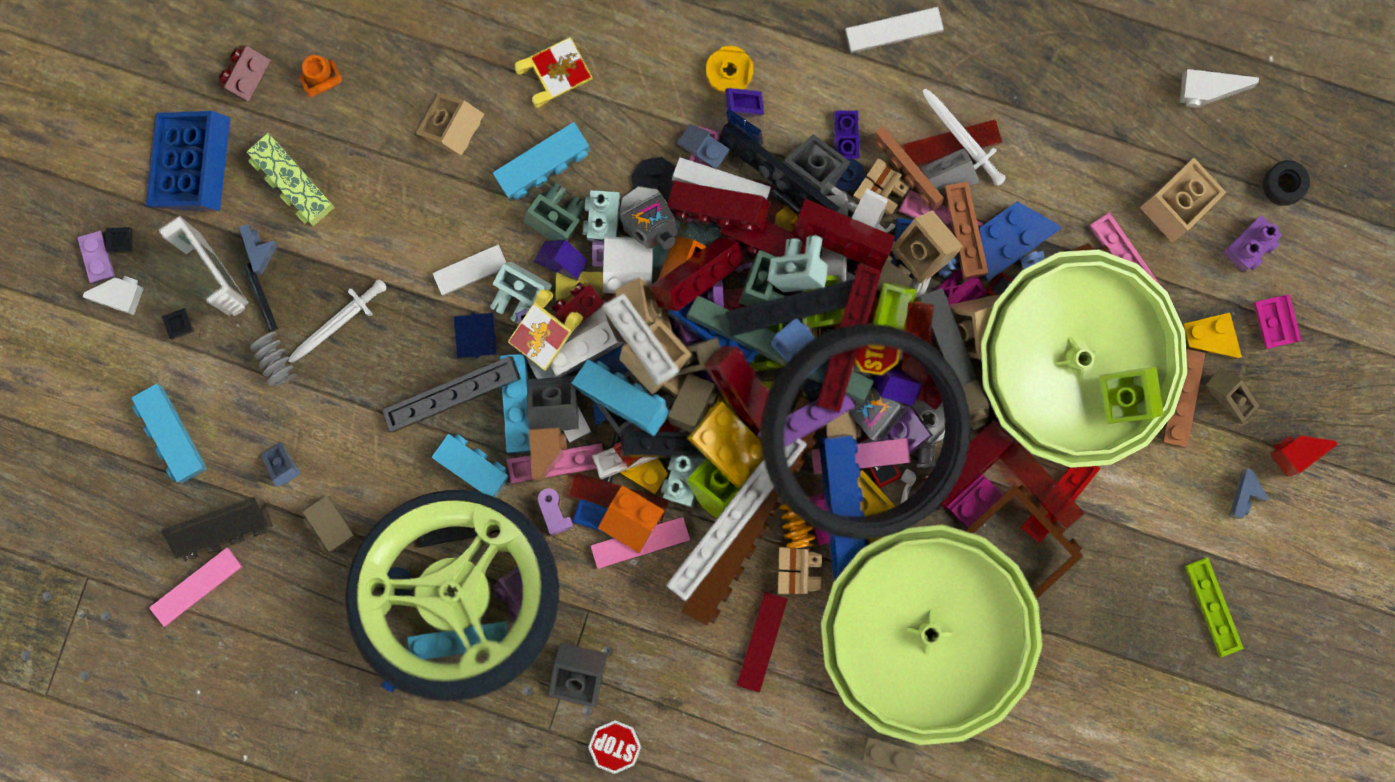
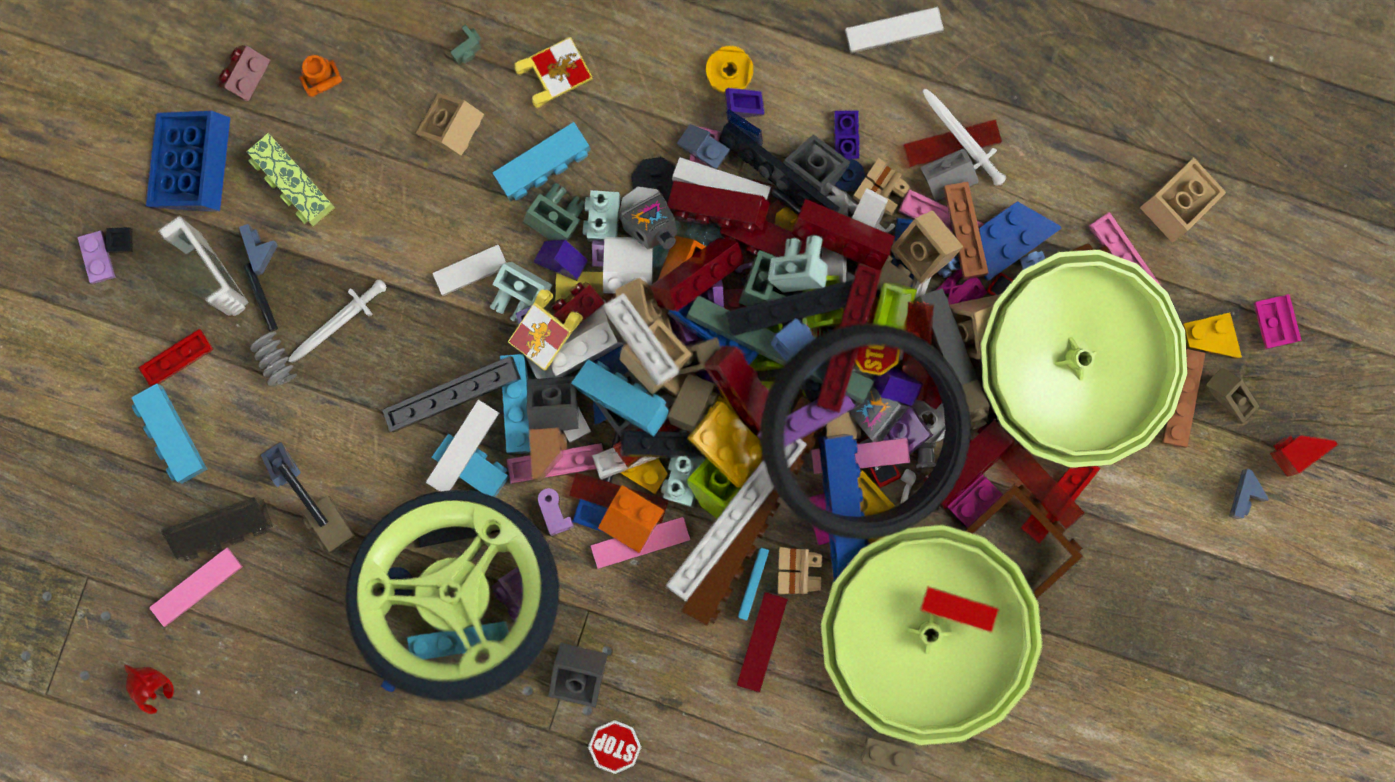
white slope [83,276,144,315] -> none
black plate [162,308,194,340] -> none
clear blue piece [454,312,497,359] -> none
light orange piece [779,497,816,549] -> none
nougat plate [874,126,944,211] -> none
lime slope [1100,367,1164,424] -> none
white slope [1180,69,1259,108] -> none
lime tile [1184,557,1244,657] -> none
medium lavender brick [1223,215,1282,272] -> none
black tyre [1263,160,1310,206] -> none
none -> red helmet [124,664,174,714]
none -> red tile [138,329,214,387]
none -> black bar [278,463,328,527]
none -> white tile [426,400,499,492]
none -> sand green bracket [450,24,481,65]
none -> medium azure tile [738,548,769,620]
none -> red tile [920,586,999,633]

